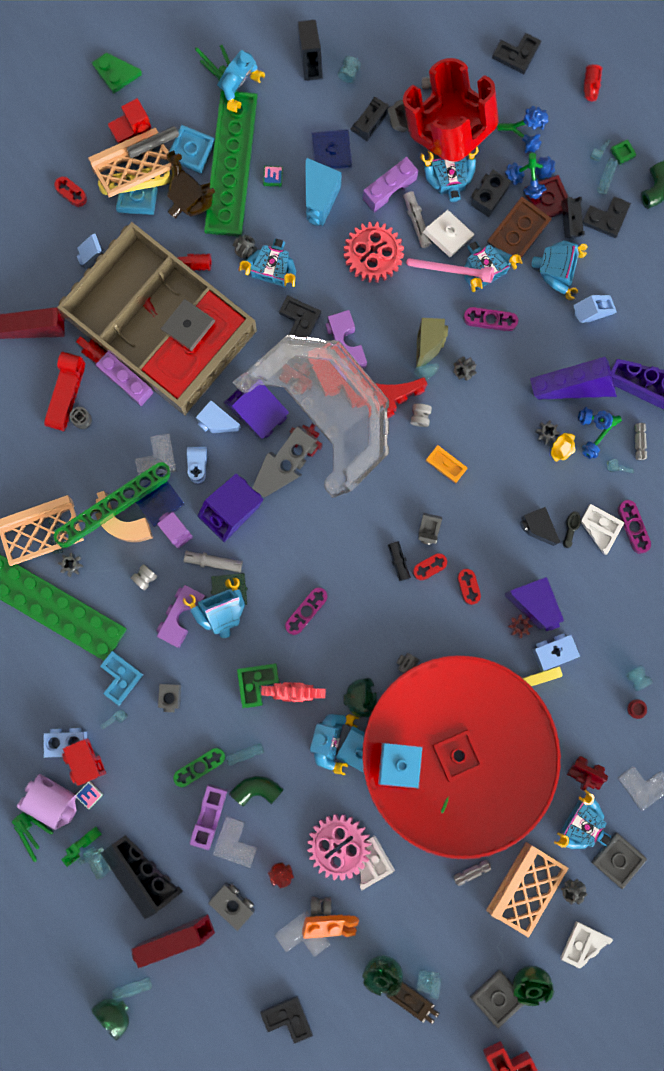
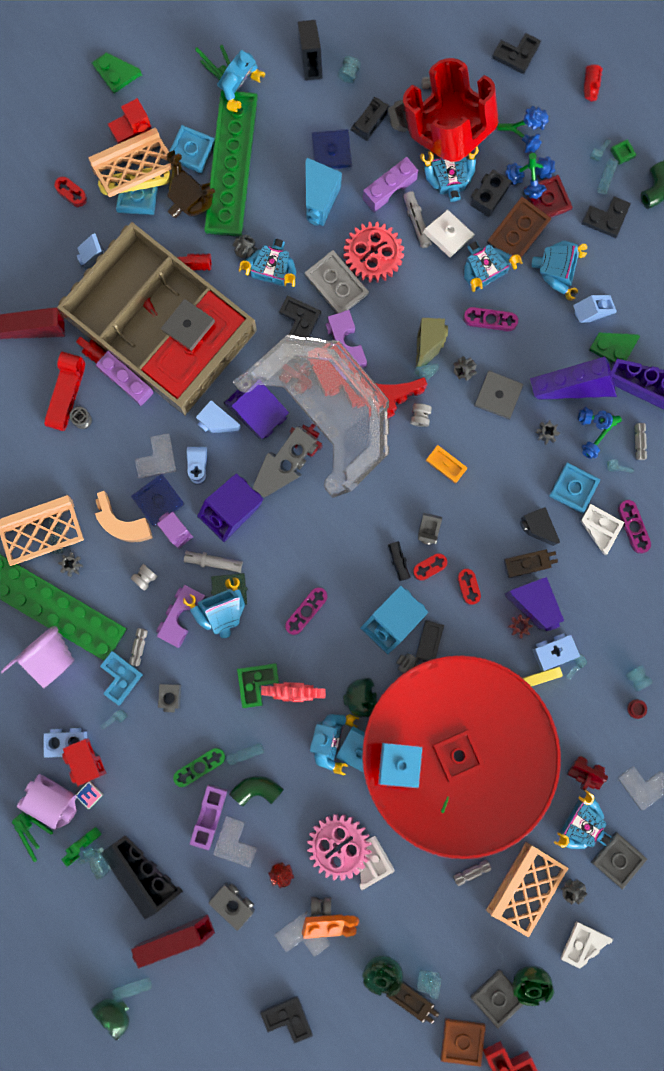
green beam [54,462,170,548] -> none
dark grey axle [126,126,179,158] -> none
tile [263,166,283,187] -> none
bright pink piece [406,259,494,283] -> none
yellow piece [551,433,575,461] -> none
black hinge [561,197,585,239] -> none
pearl dark grey piece [563,512,581,548] -> none
none -> lavender piece [1,626,75,688]
none -> light grey axle [129,628,148,666]
none -> light grey plate [304,250,369,314]
none -> dark azure slope [360,586,429,655]
none -> black tile [416,620,444,661]
none -> dark orange tile [441,1018,486,1067]
none -> dark grey tile [475,370,523,420]
none -> dark brown hinge [504,549,558,578]
none -> dark azure plate [549,462,601,514]
none -> clear light blue hand [566,654,587,680]
none -> green wing [589,332,640,363]

